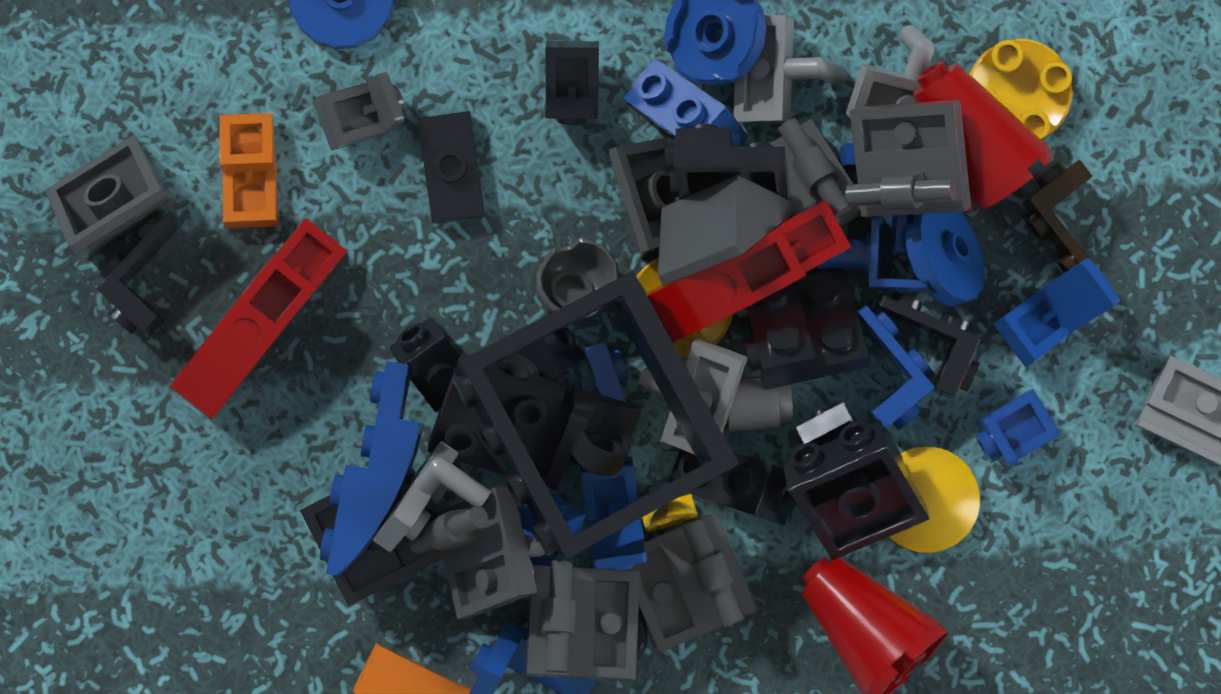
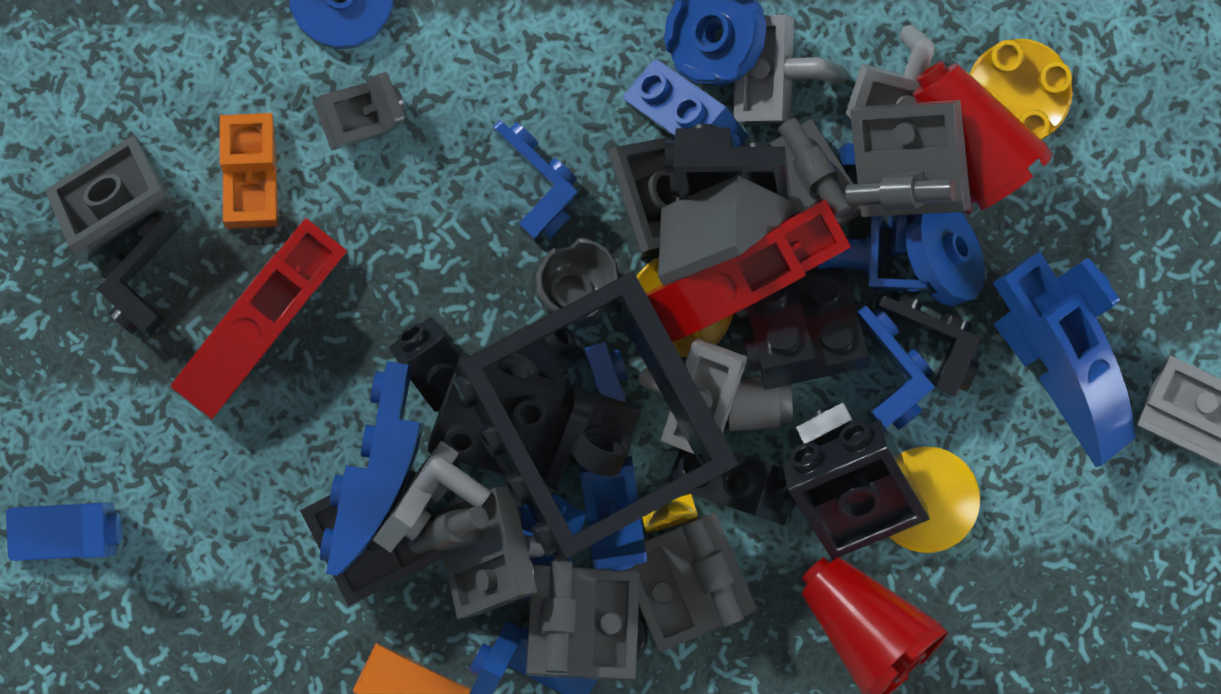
black plate [417,111,485,224] -> none
black bracket [545,41,599,125] -> none
blue bracket [975,389,1061,467] -> none
dark brown bracket [1021,159,1093,273] -> none
none -> blue bracket [6,502,122,561]
none -> blue bracket [493,120,579,243]
none -> blue slope [993,252,1136,467]

